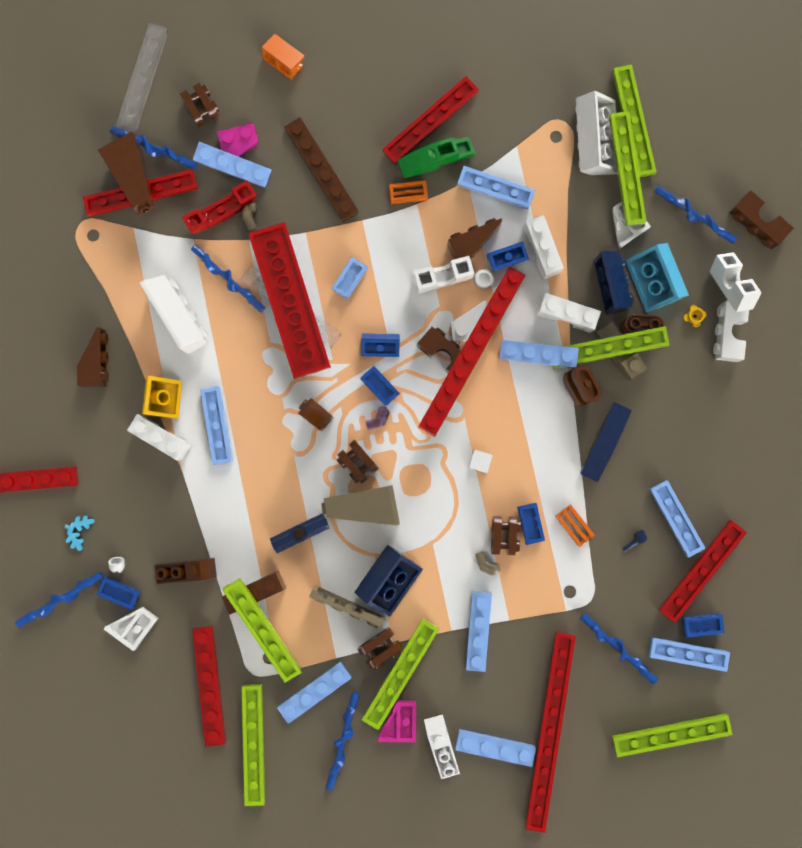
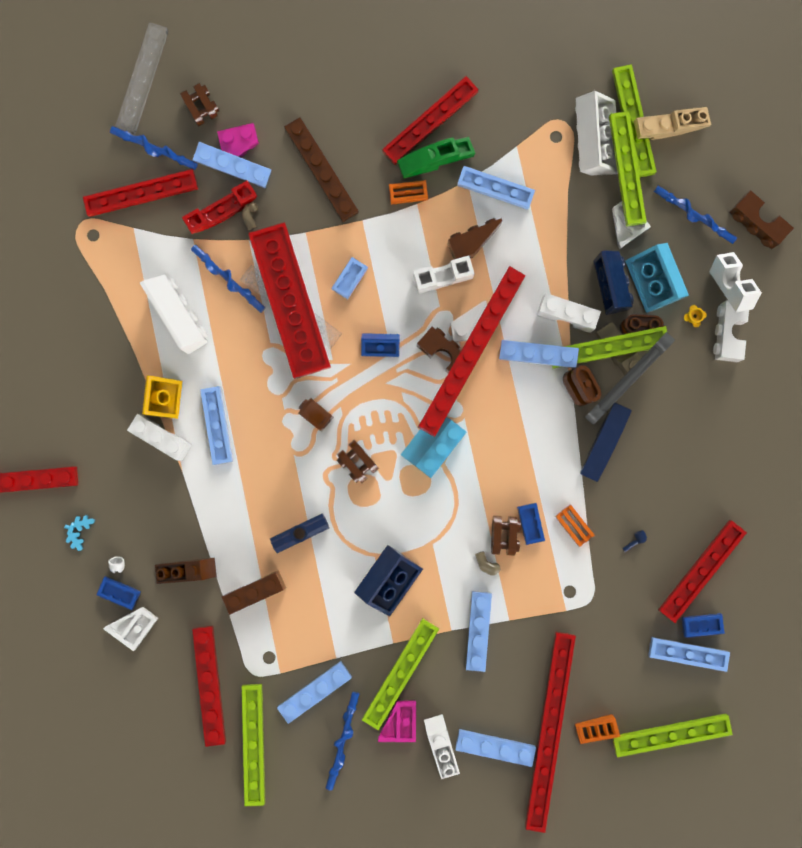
blue piece [15,572,104,628] -> none
reddish brown slope [77,327,109,387] -> none
reddish brown slope [98,131,154,215] -> none
lime plate [222,578,302,682] -> none
orange hinge [262,34,304,80] -> none
dark tan wing [309,585,386,628] -> none
dark tan slope [321,485,400,525] -> none
reddish brown brick [357,627,402,670] -> none
blue plate [360,366,400,407] -> none
clear purple arm [365,406,389,430] -> none
white tile [469,449,493,473] -> none
white tile [474,269,494,289] -> none
blue slope [486,242,529,272] -> none
white arch [523,215,564,280] -> none
blue piece [580,613,658,684] -> none
light blue plate [649,480,705,558] -> none
none -> medium azure slope [401,417,467,478]
none -> orange slope [575,714,620,744]
none -> dark grey piece [585,332,675,425]
none -> tan slope [634,107,711,140]

